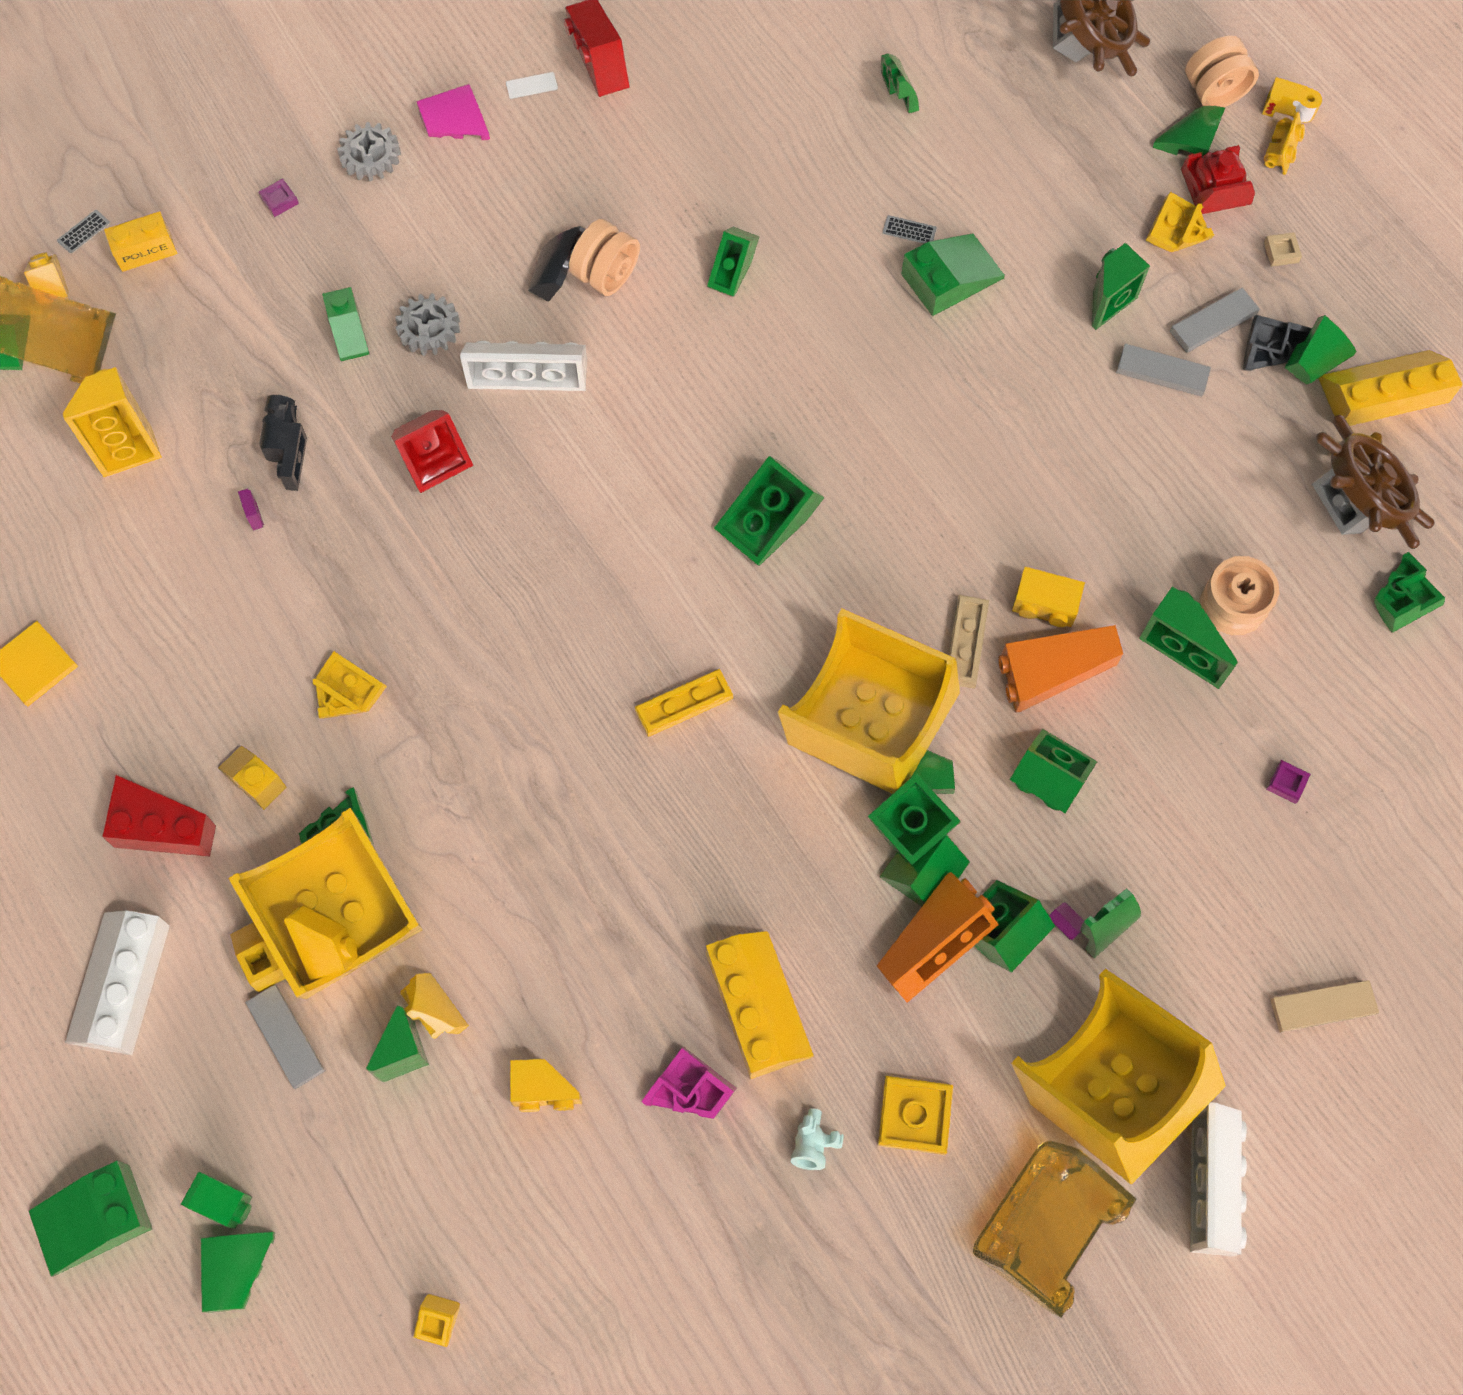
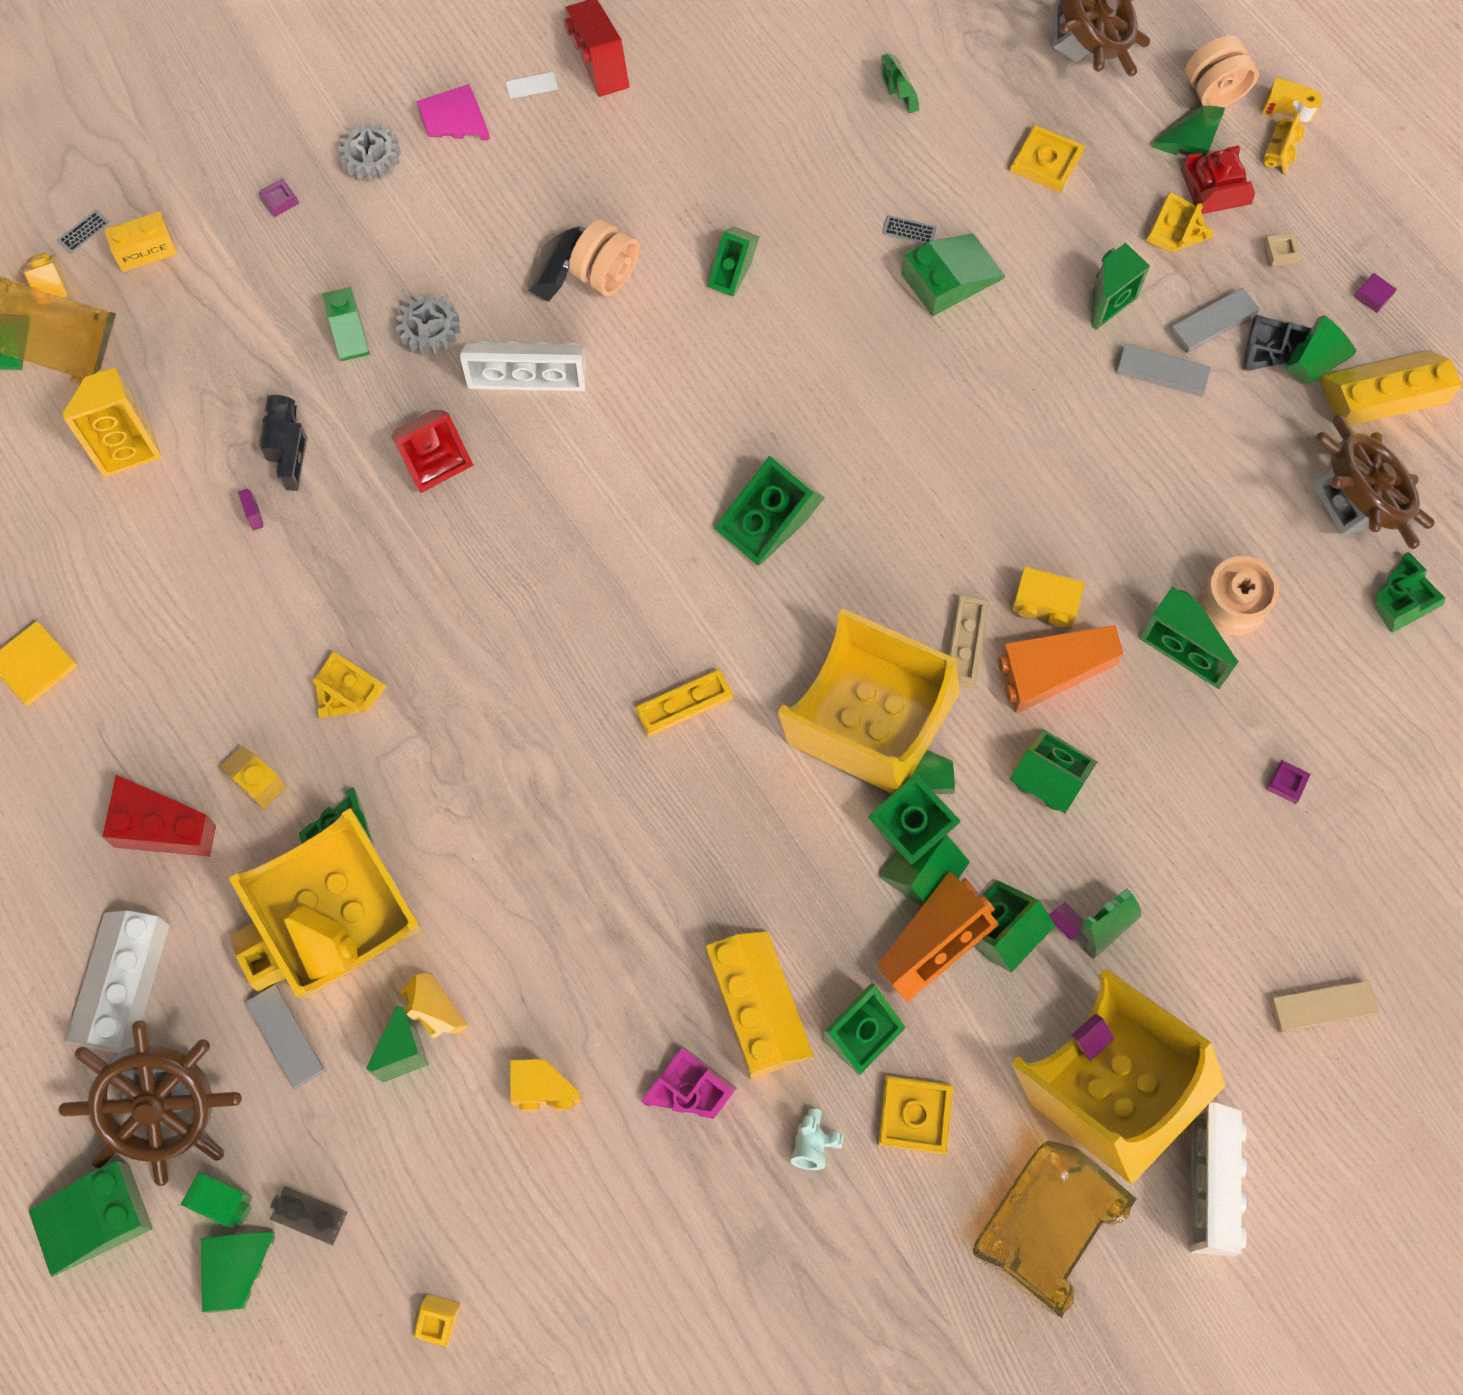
none -> reddish brown brick [58,1020,242,1186]
none -> clear smoke hinge [270,1186,348,1245]
none -> green slope [822,982,906,1075]
none -> yellow tile [1010,124,1085,193]
none -> magenta tile [1071,1013,1115,1061]
none -> magenta tile [1354,273,1397,313]

